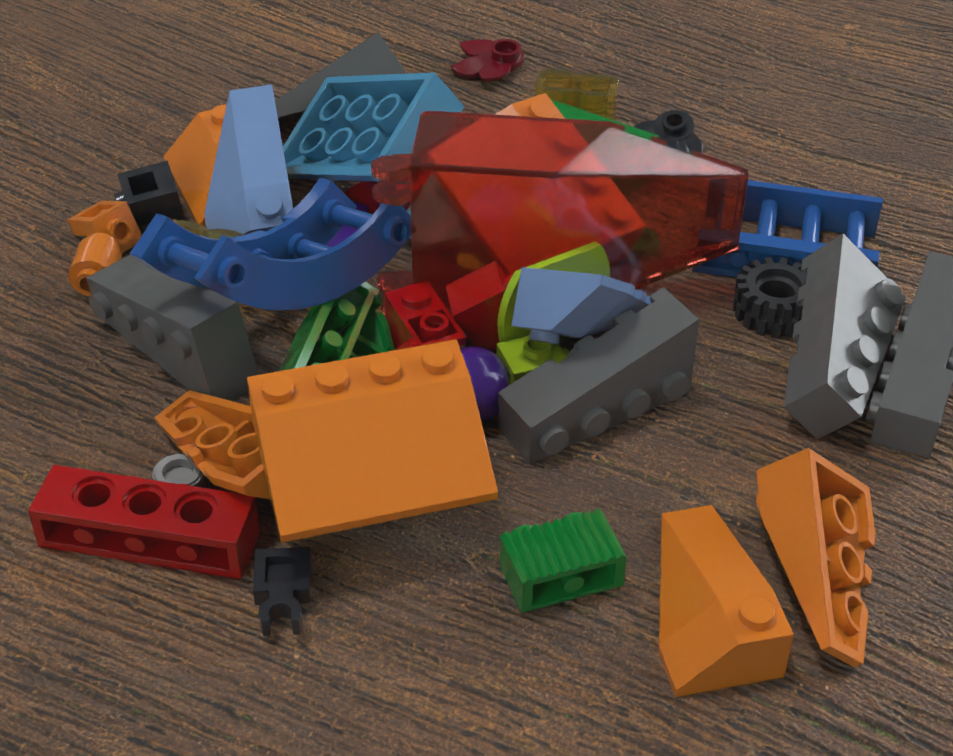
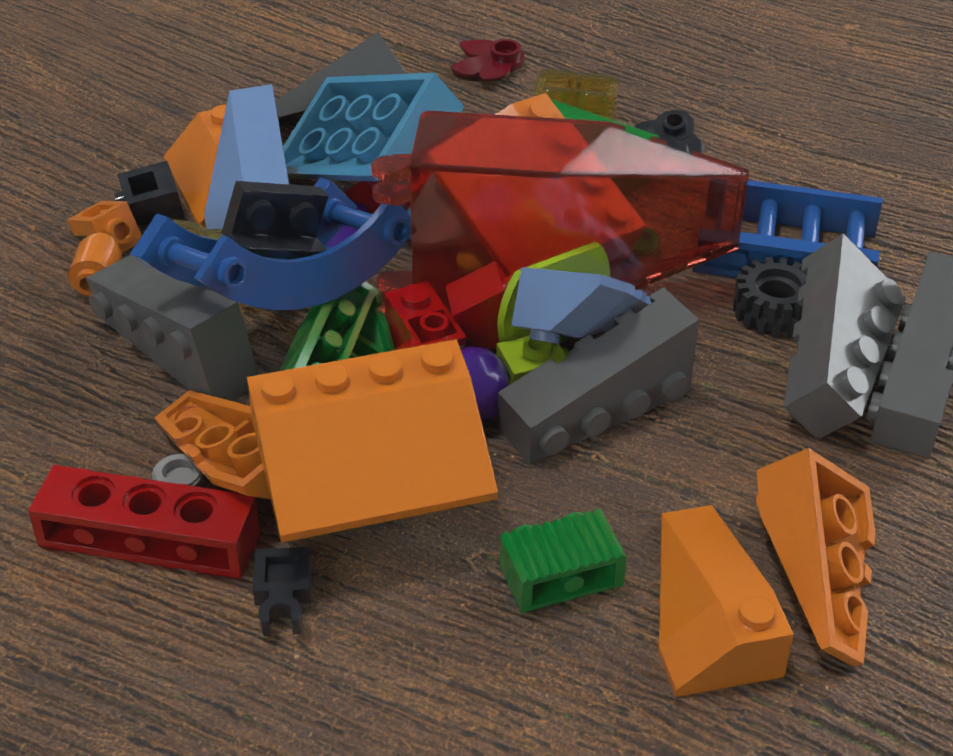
none -> black bracket [221,181,329,259]

